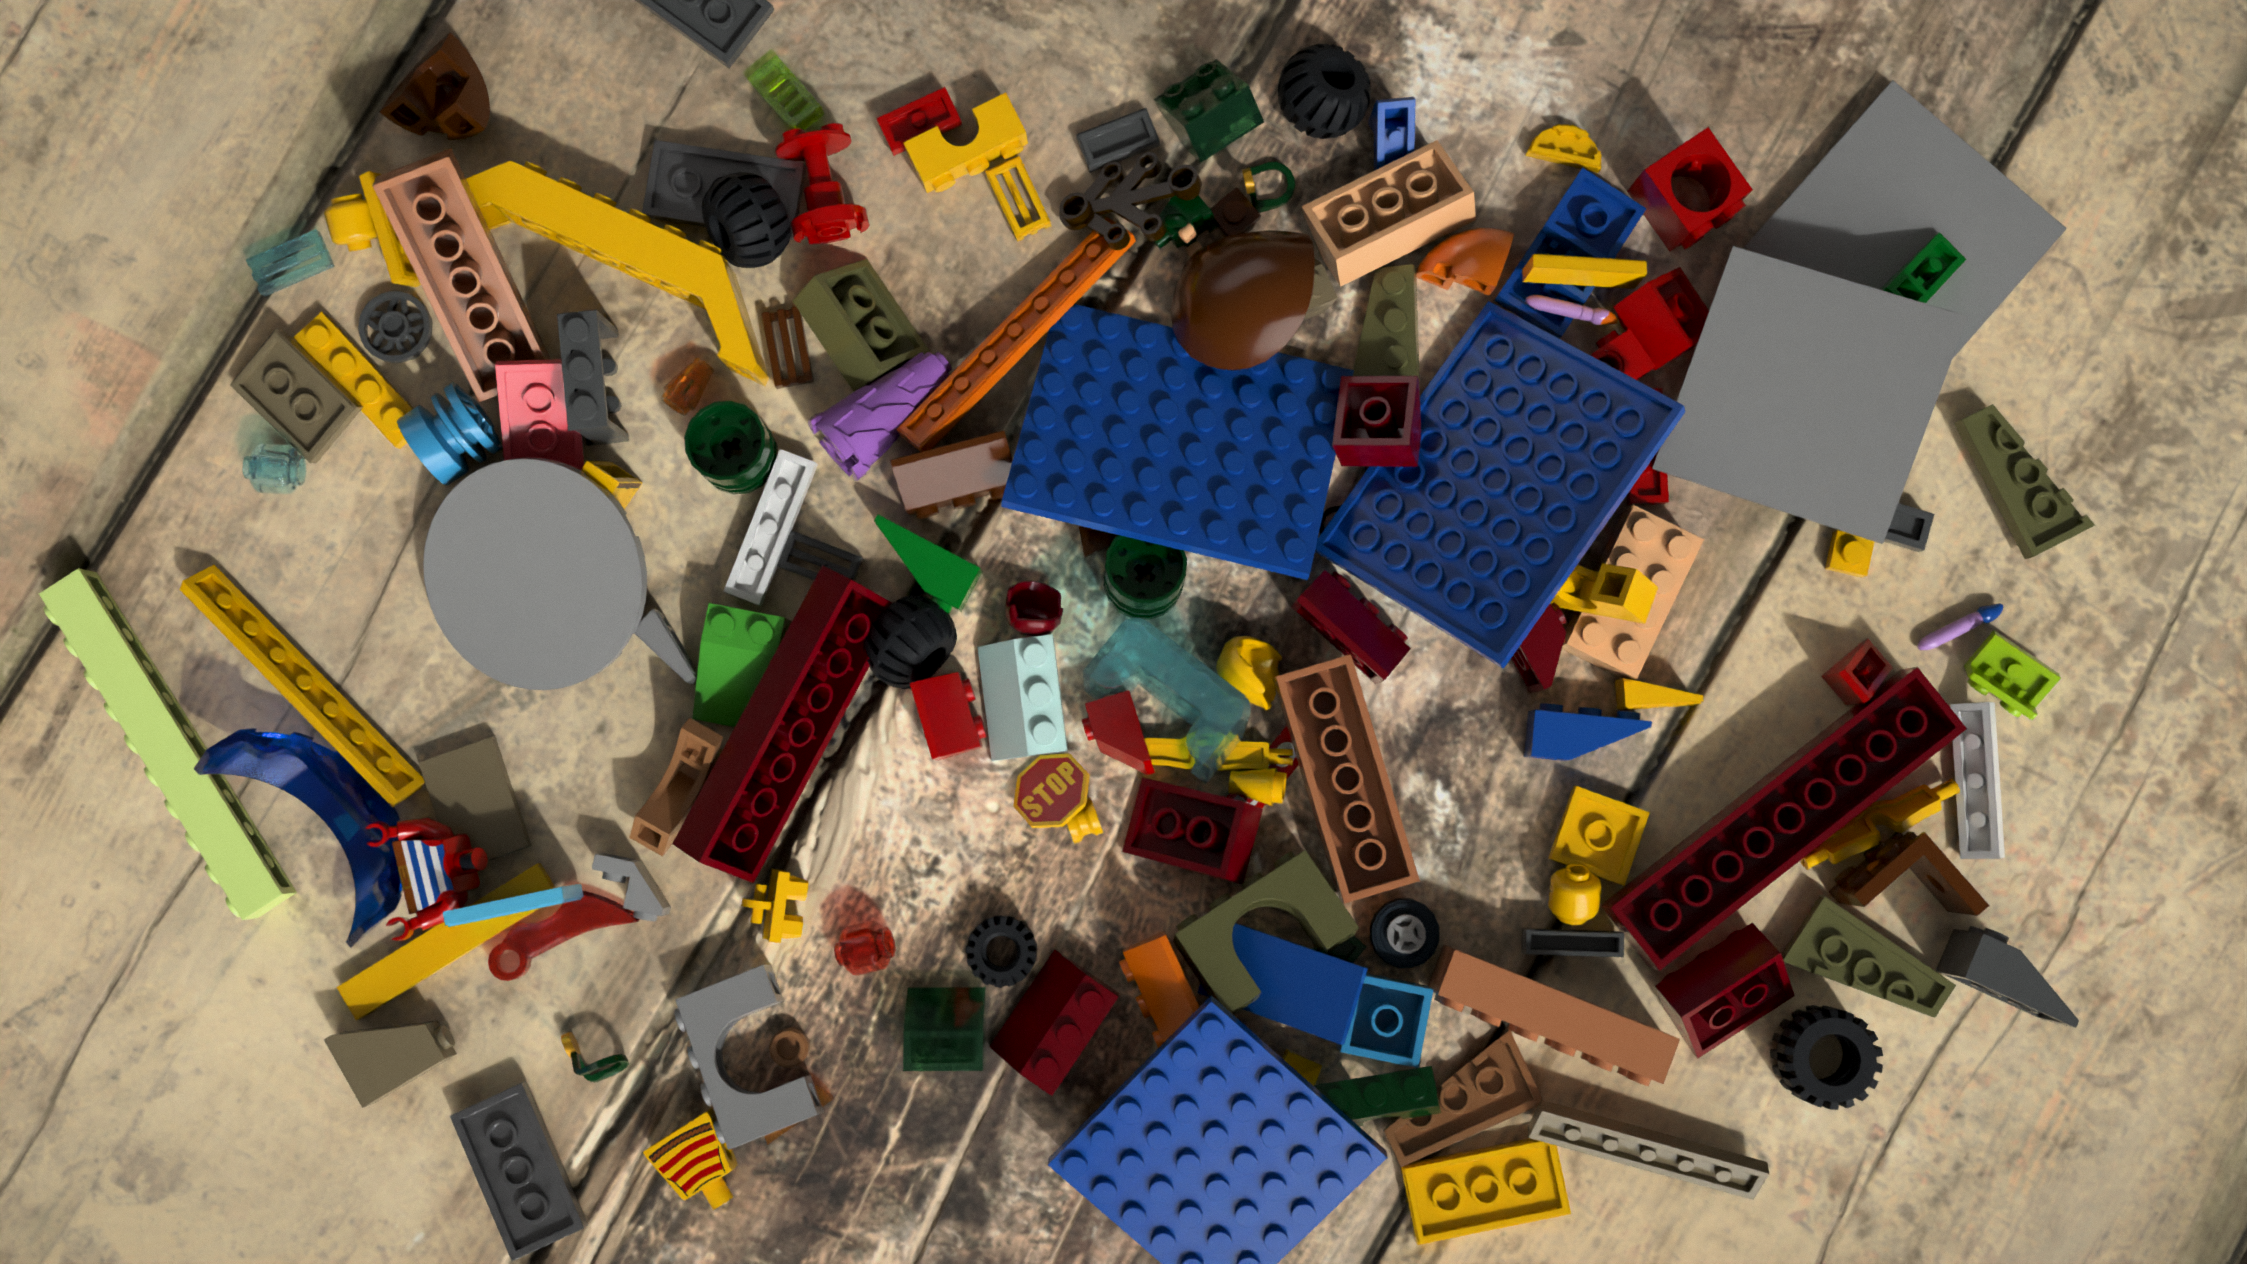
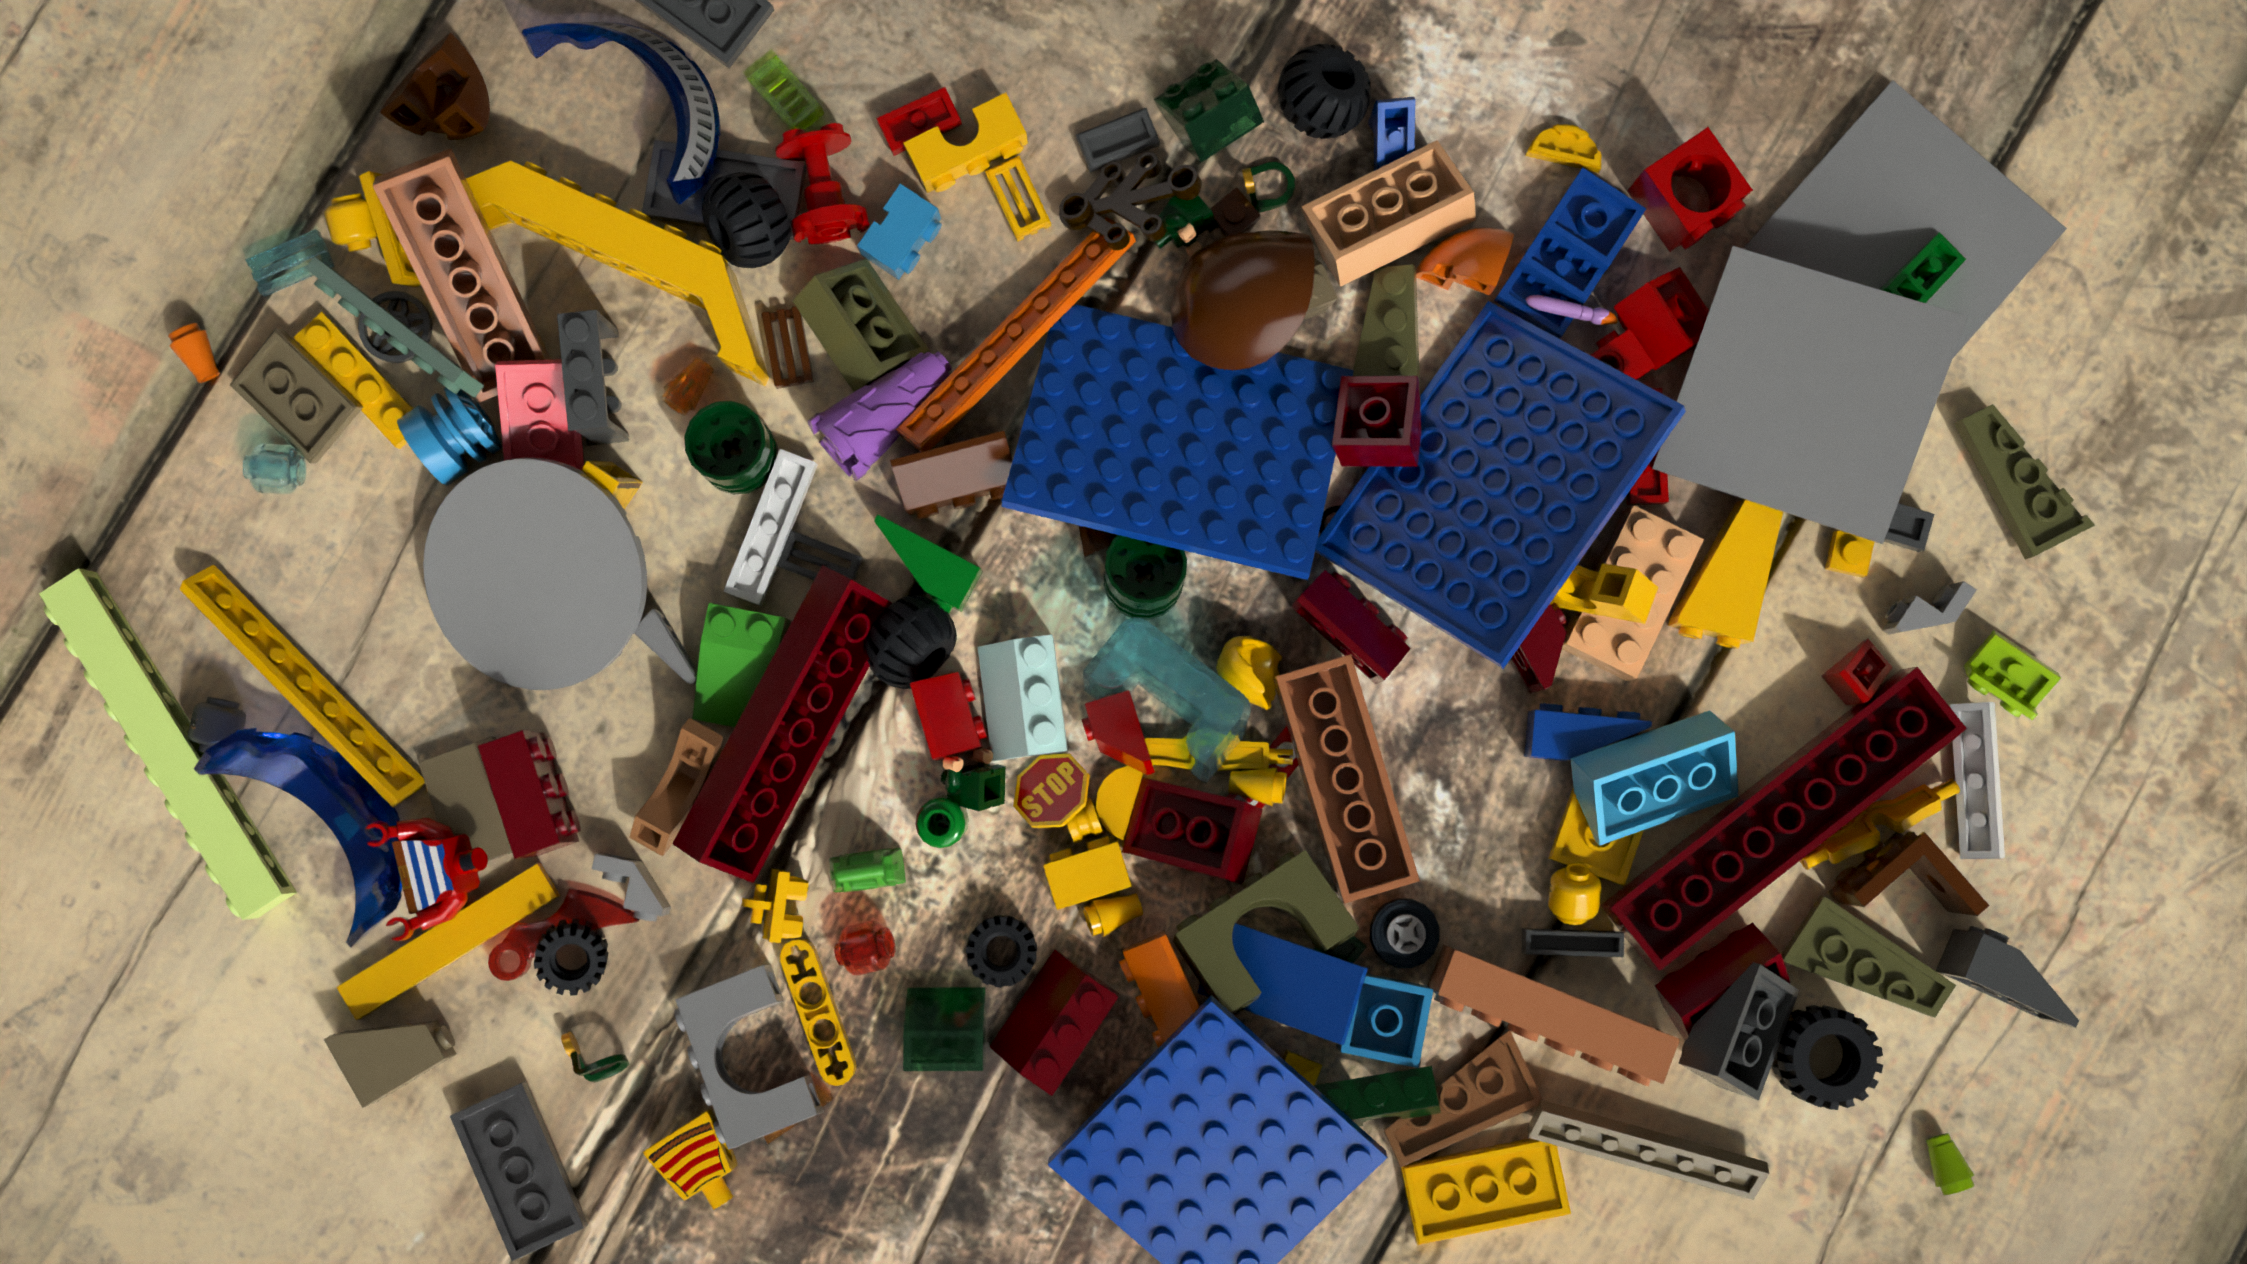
medium azure tile [443,884,584,927] -> none
medium nougat tile [769,1027,810,1068] -> none
dark red hair [1005,581,1063,637] -> none
yellow tile [1522,254,1647,289] -> none
yellow slope [1615,678,1704,711] -> none
lavender piece [1917,603,2004,650] -> none
none -> orange cone [168,323,220,383]
none -> dark grey head [188,697,246,756]
none -> sand green plate [305,256,484,398]
none -> dark red brick [478,730,581,859]
none -> clear blue windscreen [521,22,721,205]
none -> black tyre [534,918,609,996]
none -> yellow beam [780,938,856,1086]
none -> bright green piece [829,848,906,893]
none -> dark azure brick [857,183,942,280]
none -> green head [915,795,969,848]
none -> dark green piece [941,748,1006,811]
none -> yellow brick [1043,836,1132,910]
none -> yellow cone [1083,893,1143,937]
none -> yellow tile [1096,766,1143,840]
none -> medium azure slope [1571,710,1739,846]
none -> yellow slope [1668,499,1783,649]
none -> dark grey slope [1679,962,1800,1101]
none -> light grey slope [1882,581,1977,635]
none -> lime cone [1926,1133,1975,1195]

